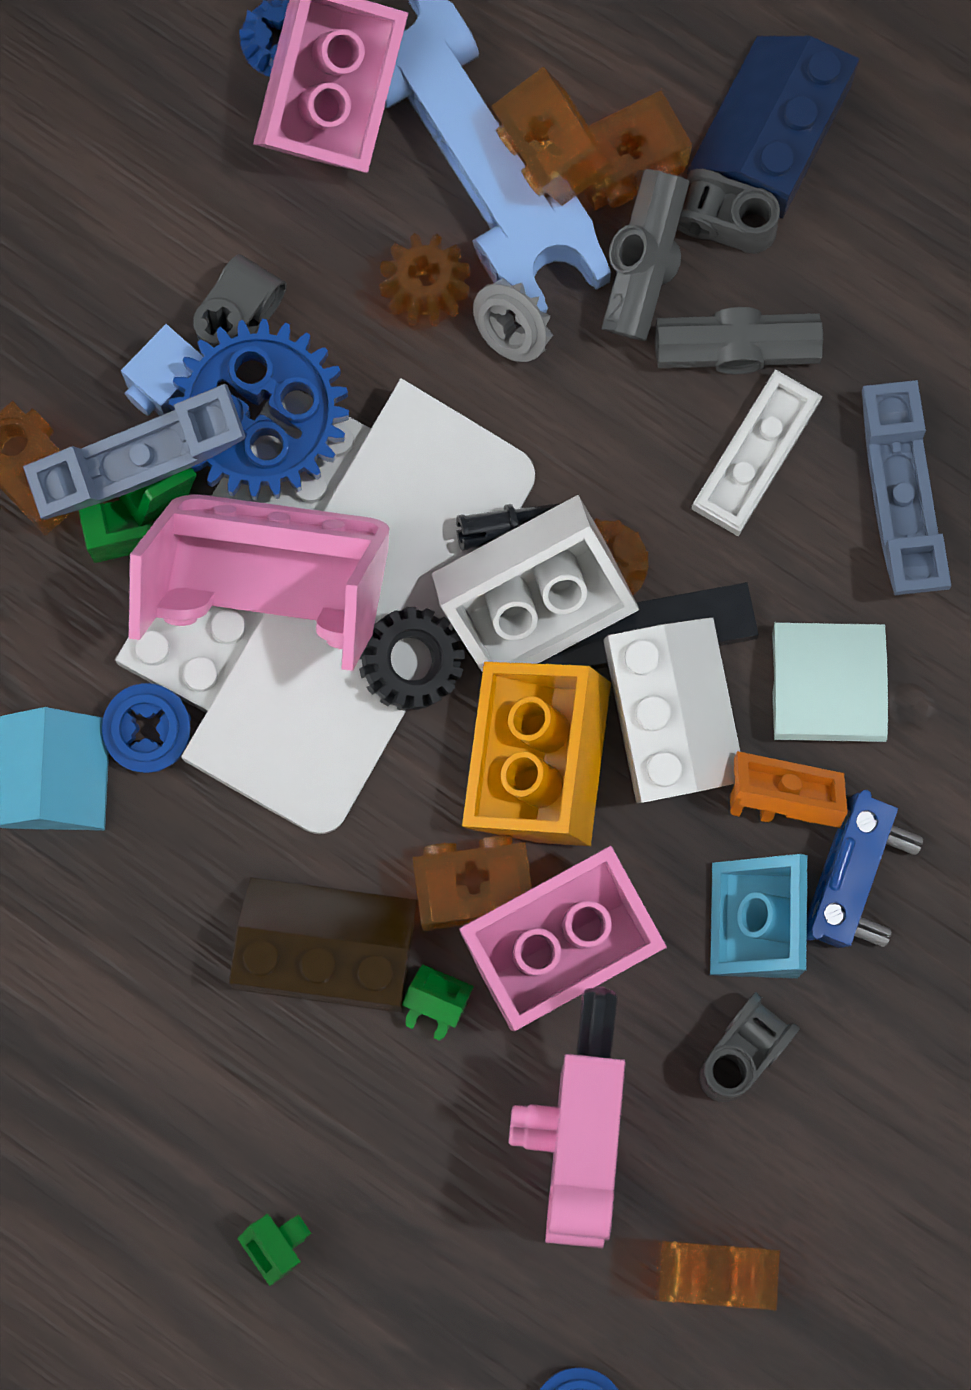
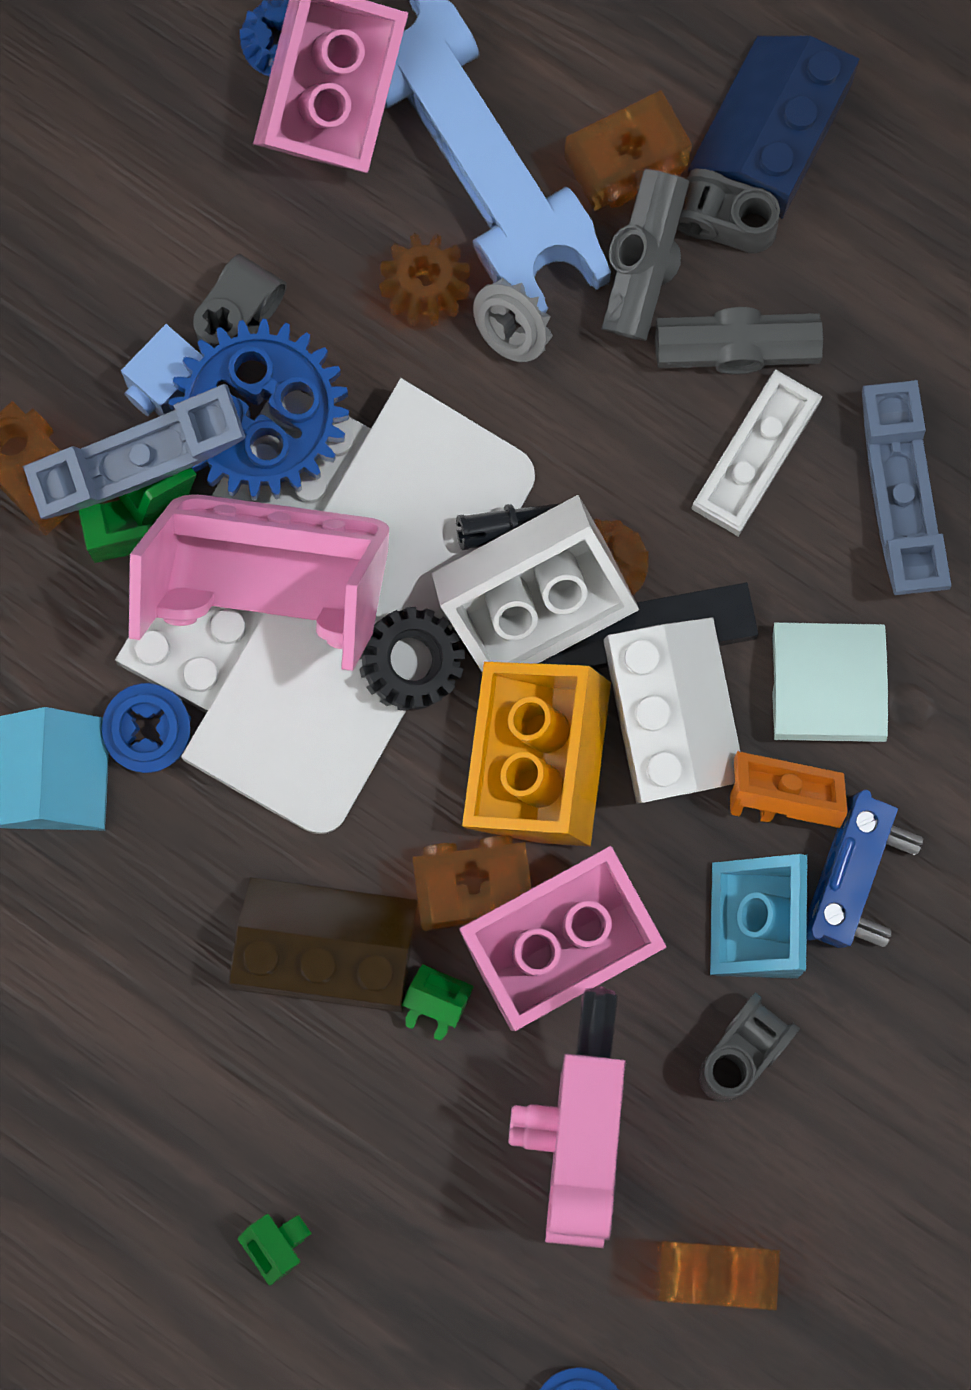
clear orange brick [491,66,615,206] -> none

